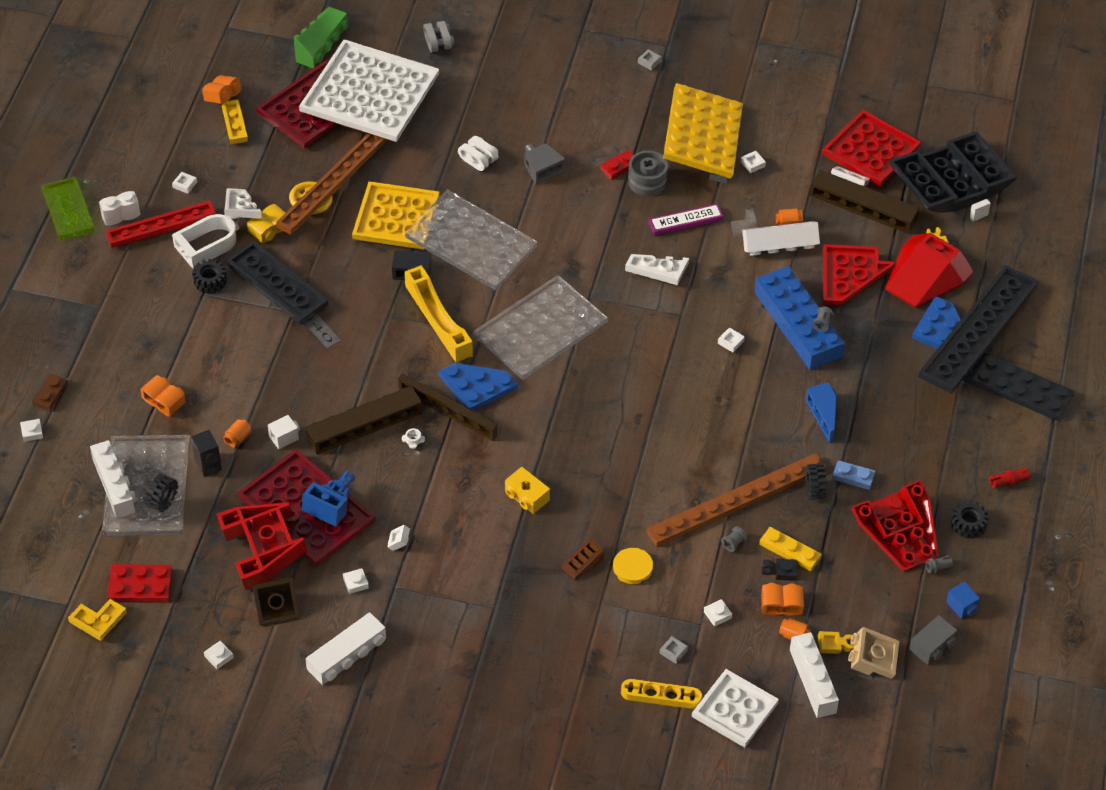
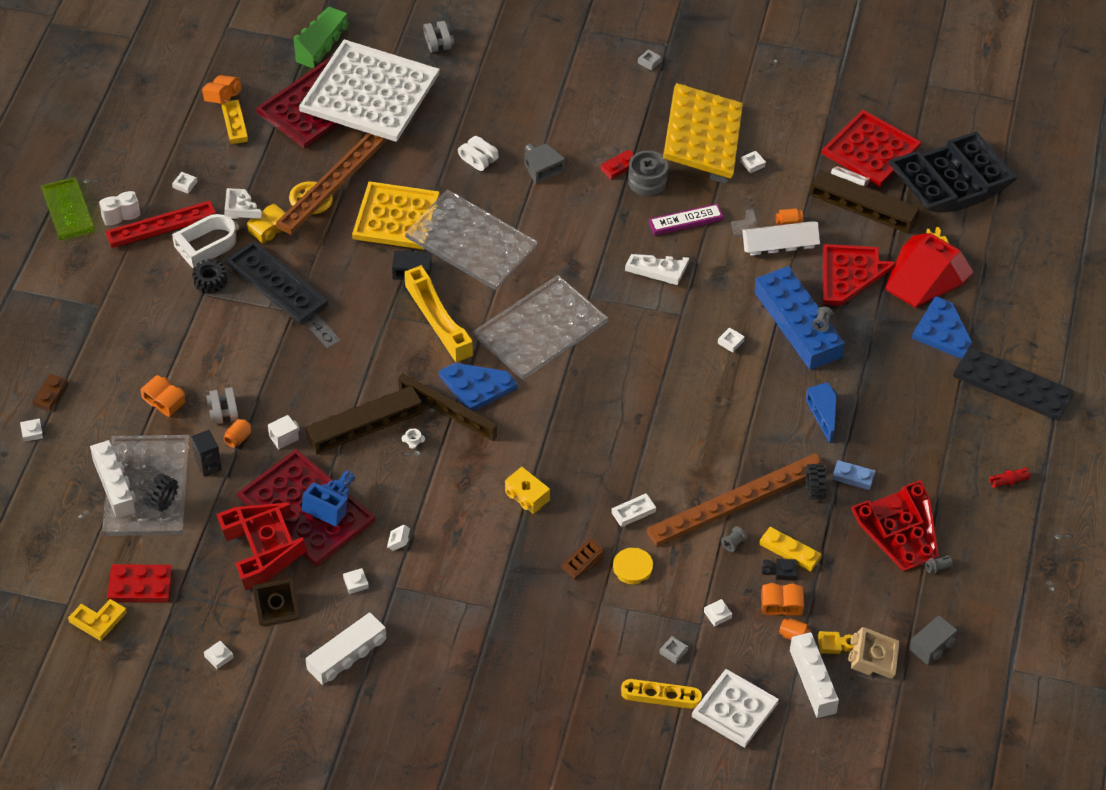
black plate [918,265,1038,394] -> none
blue brick [946,582,980,619] -> none
black tyre [951,500,989,539] -> none
white tile [970,199,991,221] -> none
none -> light grey brick [206,387,238,425]
none -> white plate [612,494,656,527]

